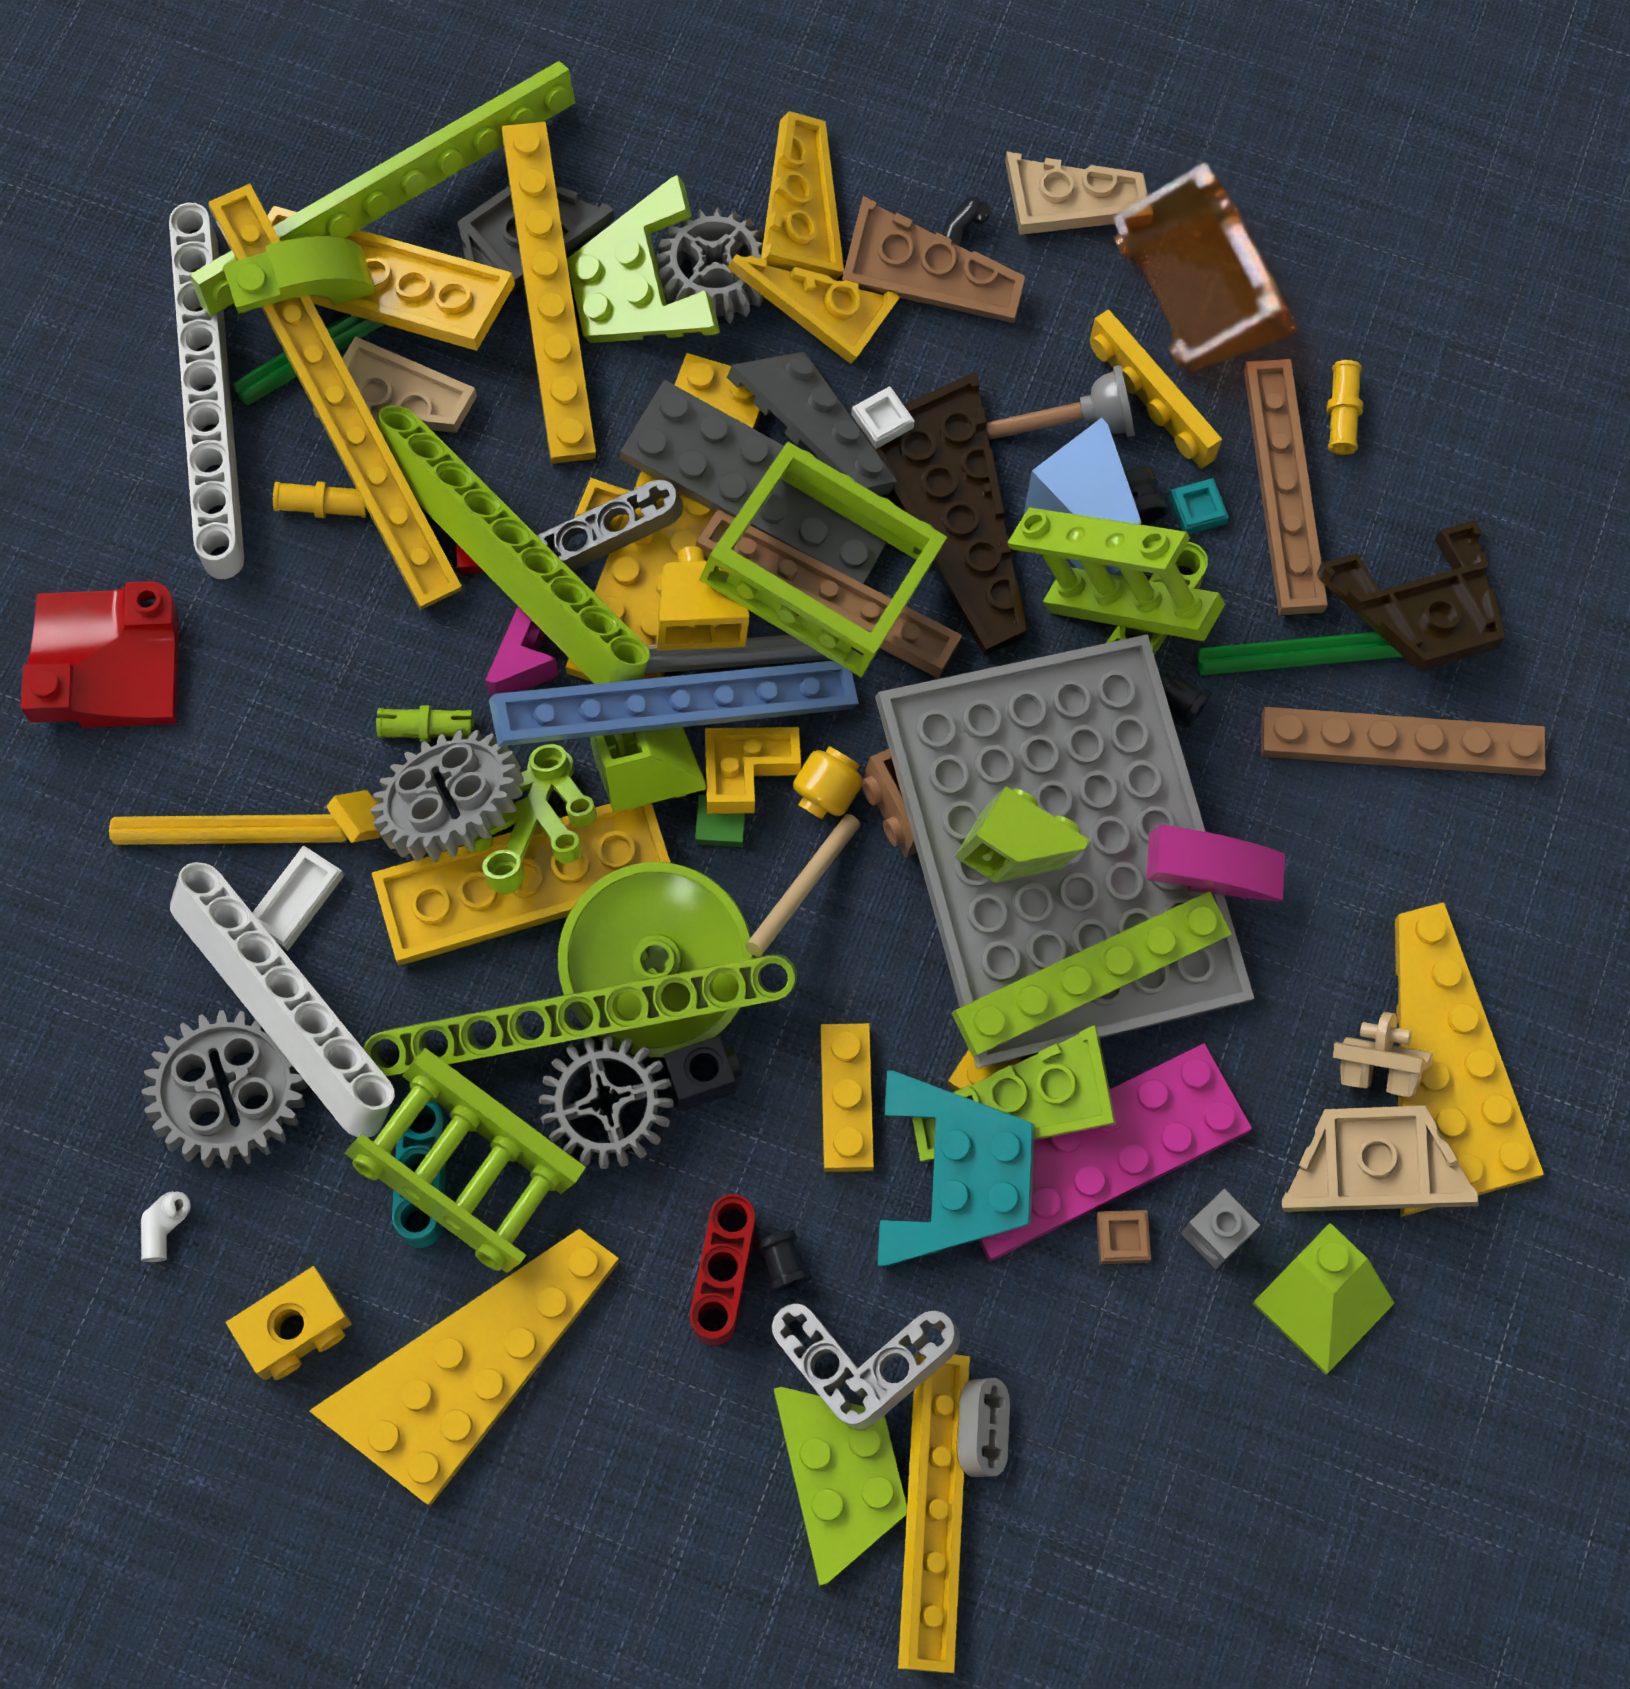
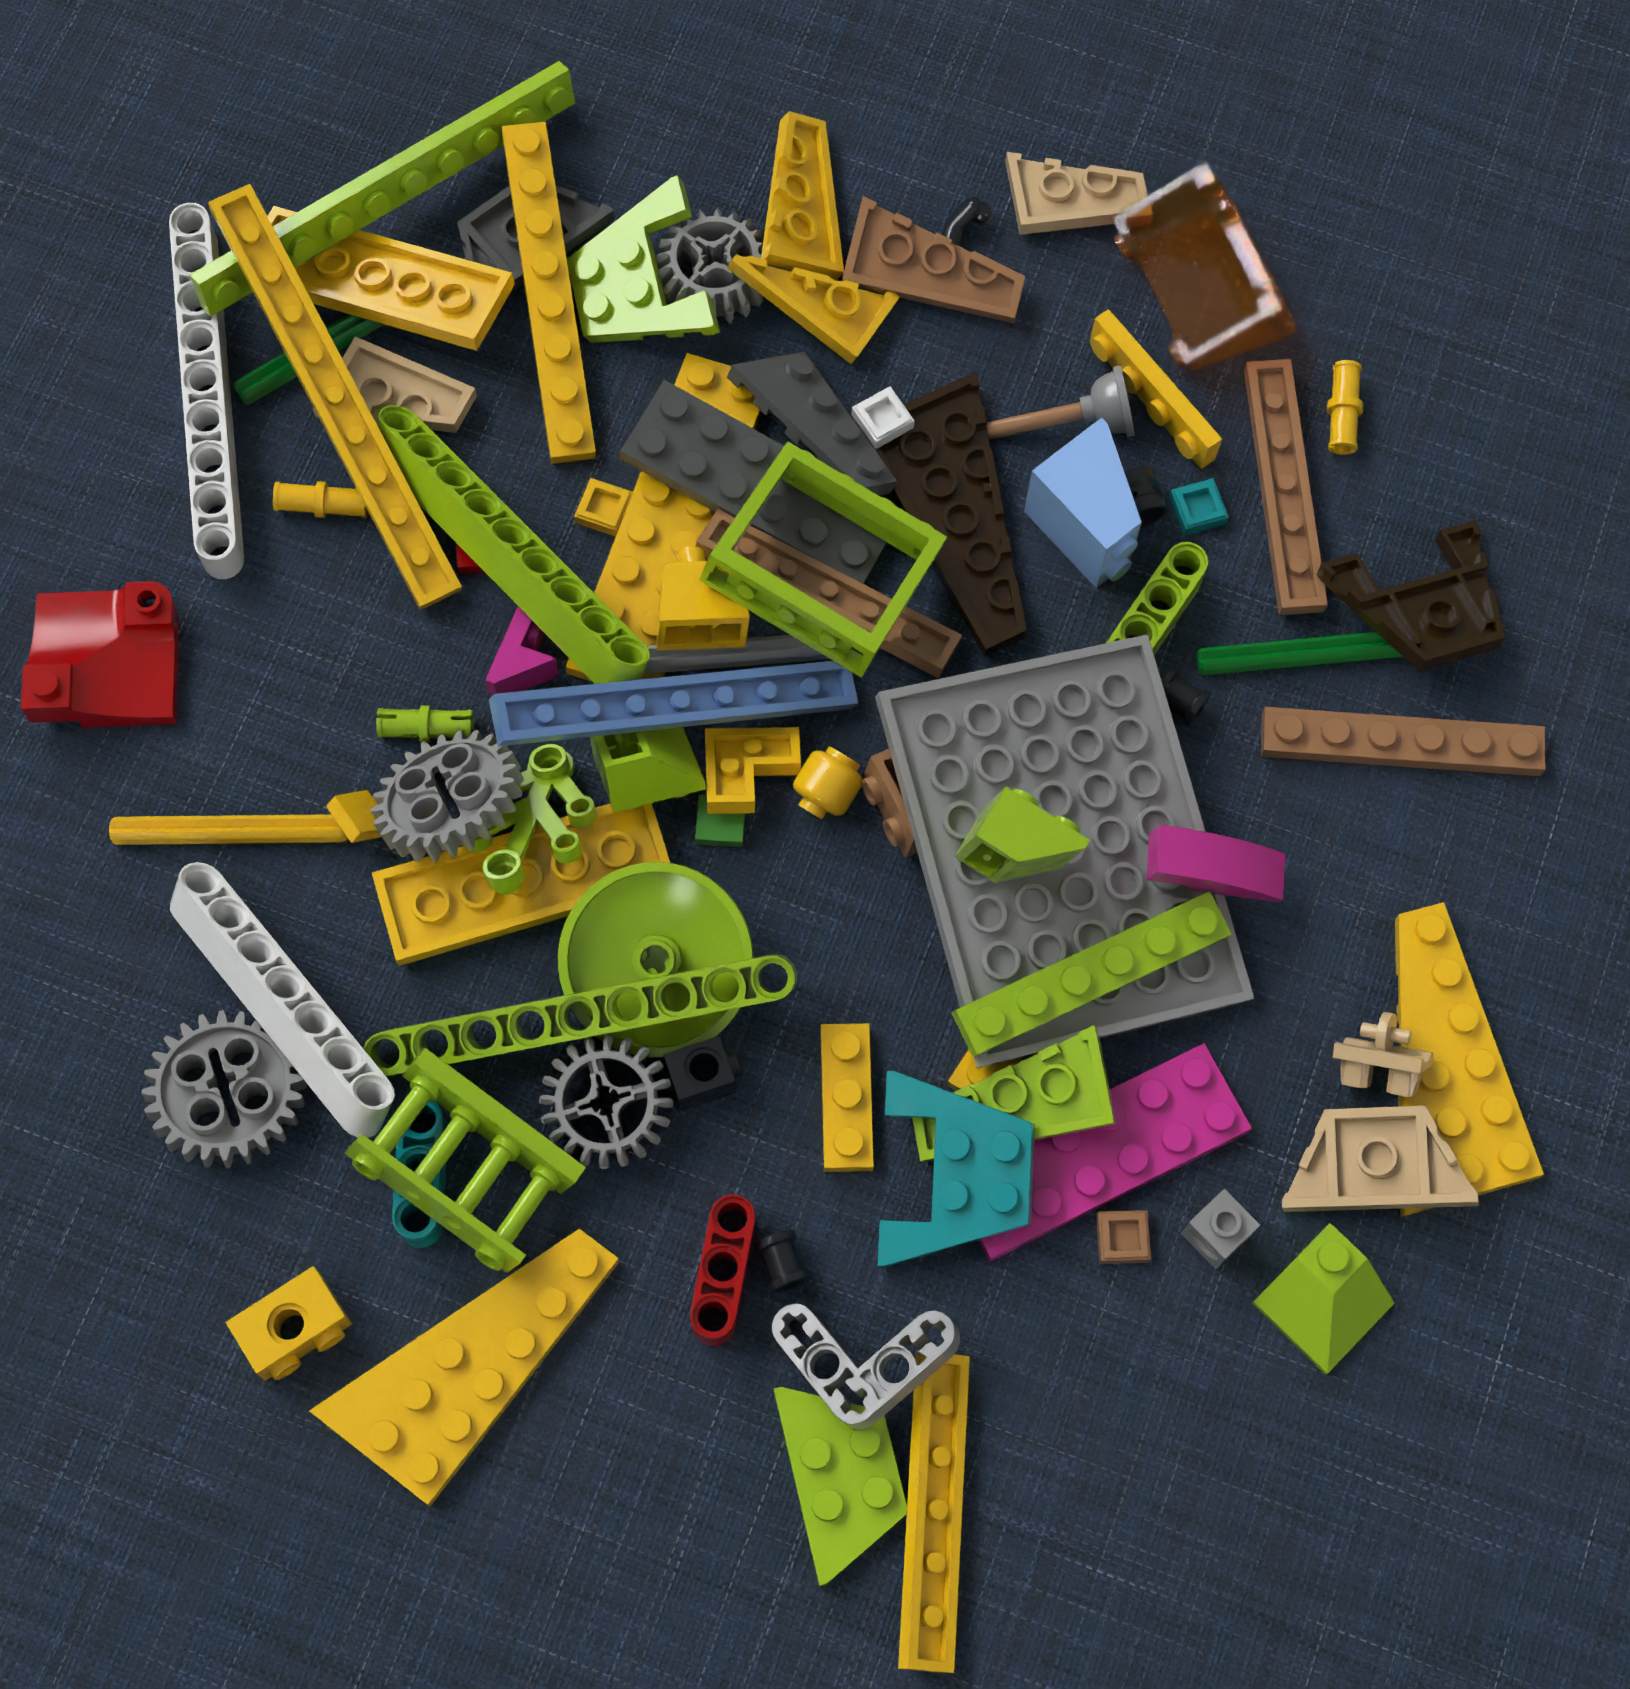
white arm [141,1191,191,1262] -> none
lime arch [223,236,377,314] -> none
white tile [252,846,344,951] -> none
dark grey beam [537,480,683,571] -> none
tan bar [746,814,860,957] -> none
light grey beam [958,1378,1010,1477] -> none
lime fence [1007,507,1225,641] -> none

